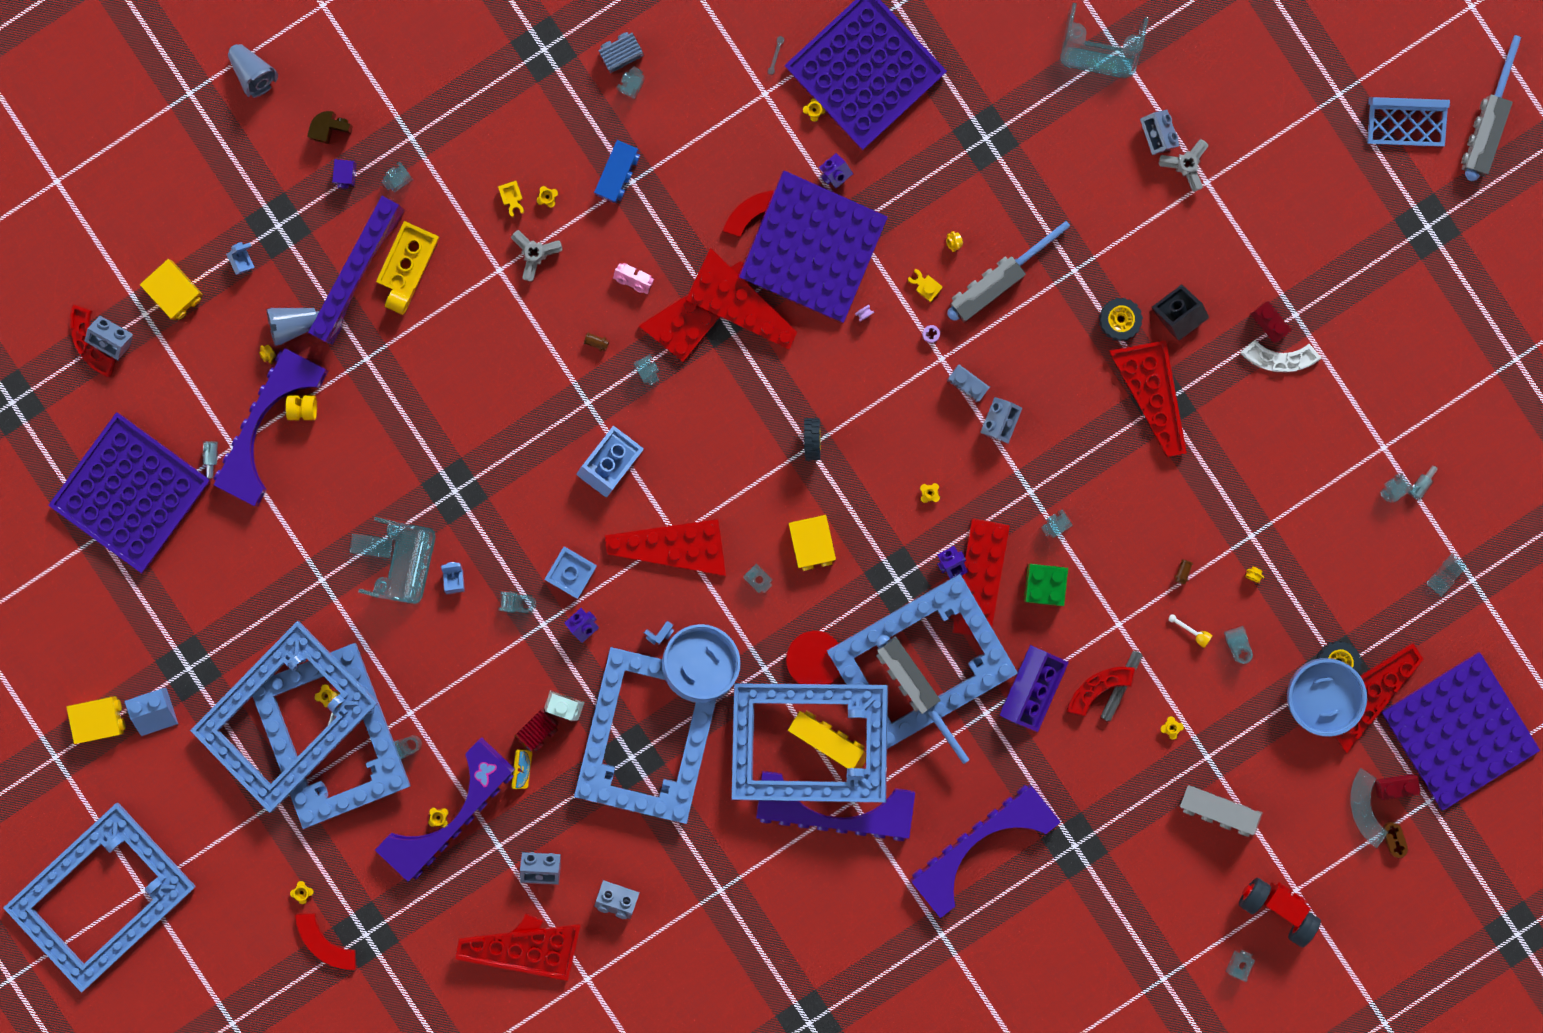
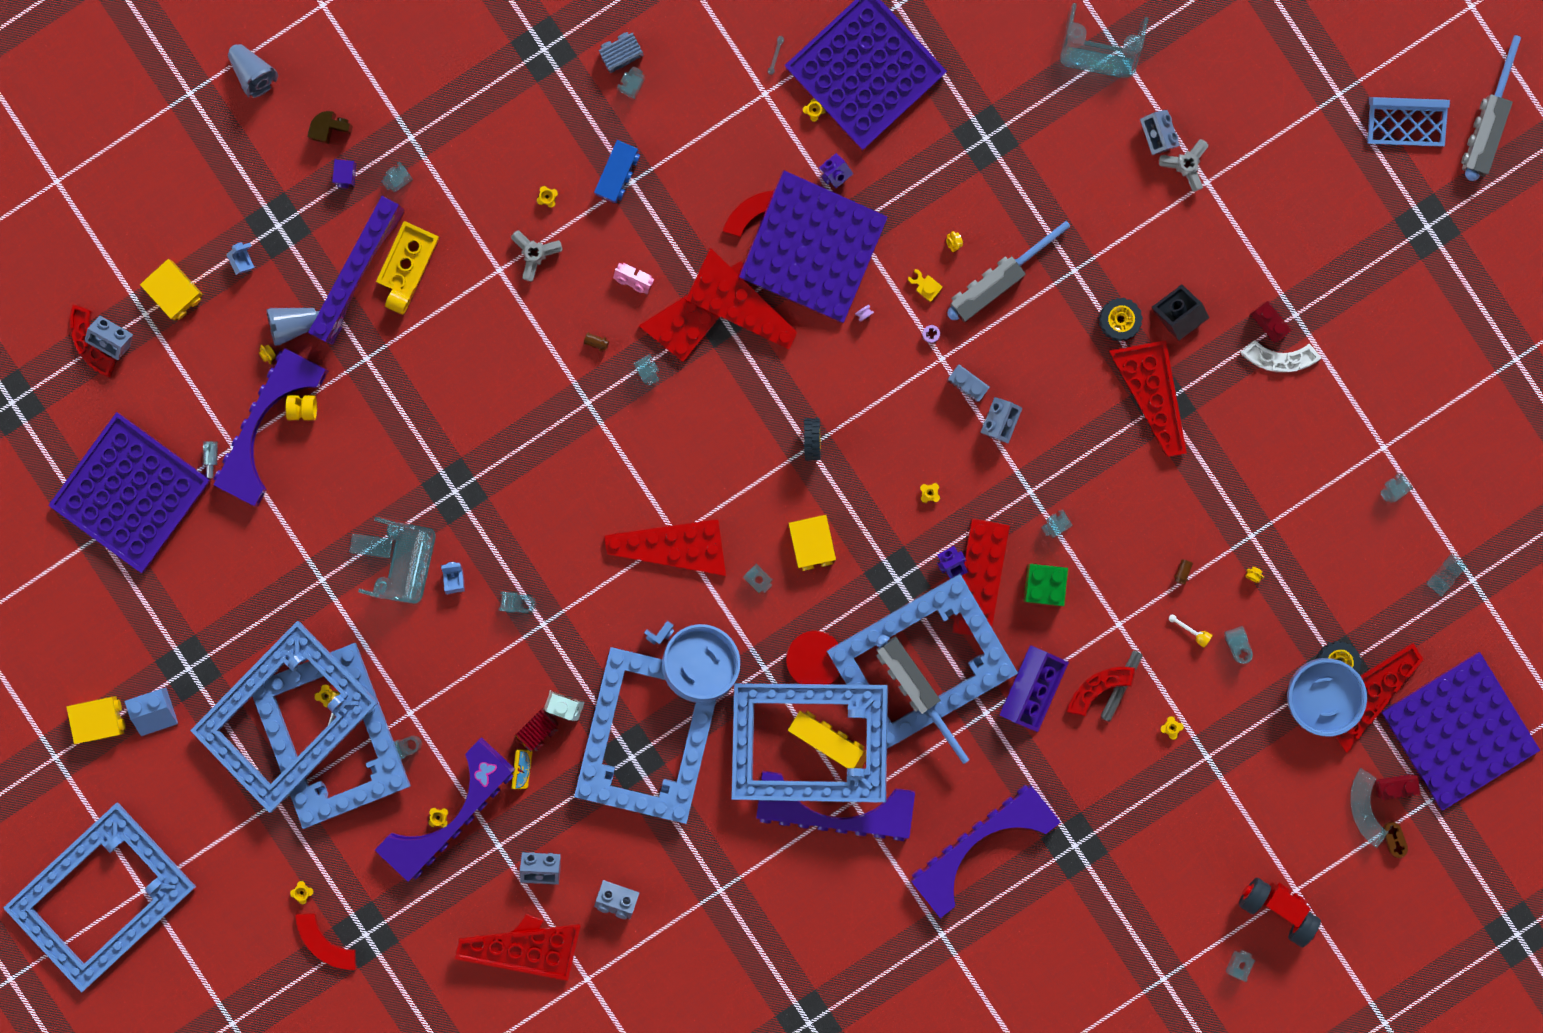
yellow plate [498,181,524,217] -> none
medium blue plate [544,546,597,599] -> none
dark purple brick [564,608,599,643] -> none
medium blue slope [576,425,644,498] -> none
light grey wedge [1180,785,1263,837] -> none
clear light blue piece [1408,465,1438,501] -> none

